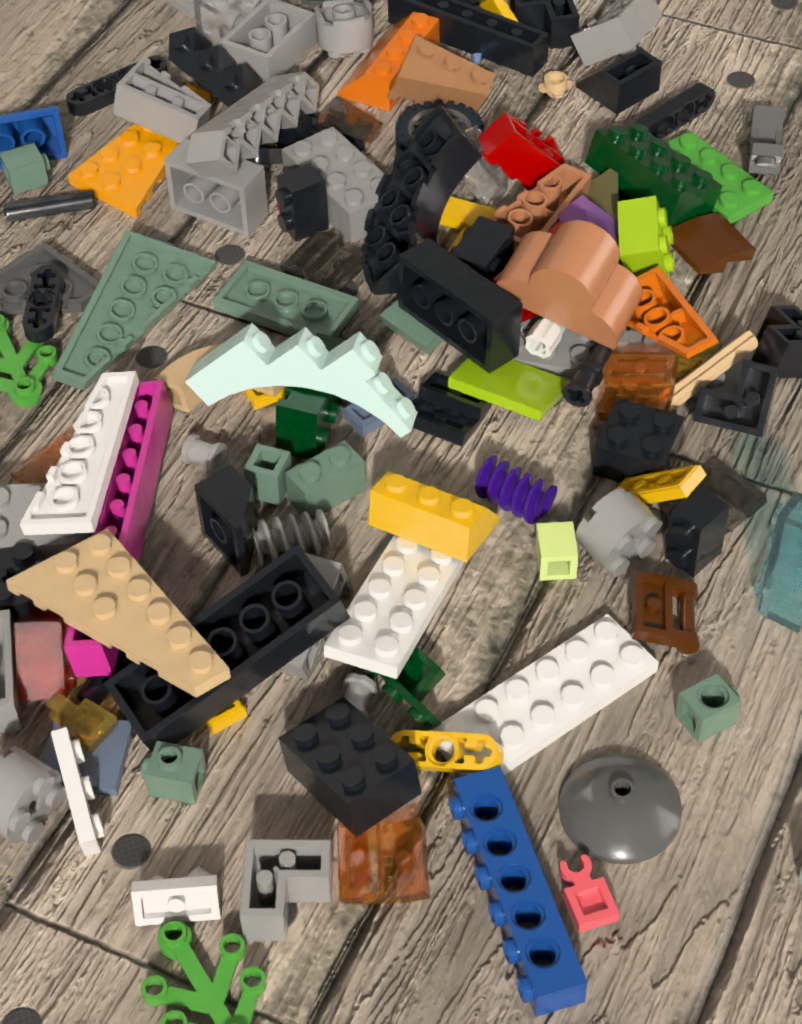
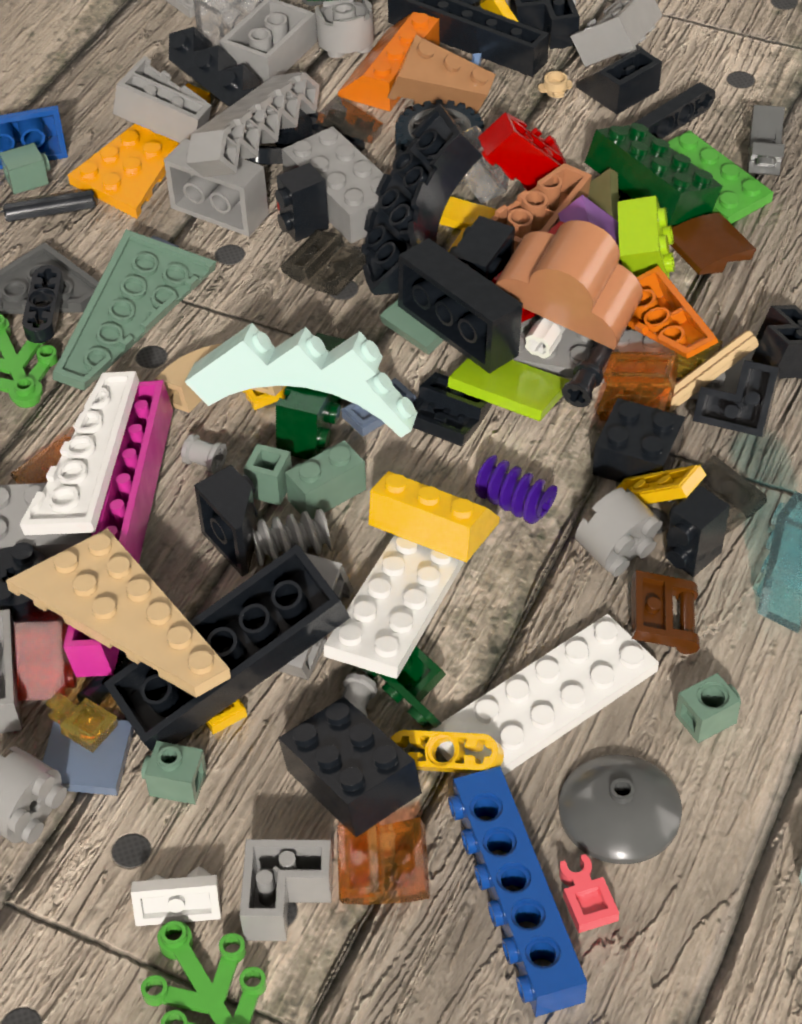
white plate [51,727,105,857] -> none
black beam [66,56,168,116] -> none
sand green plate [213,260,359,337] -> none
yellowish green brick [535,521,578,581] -> none

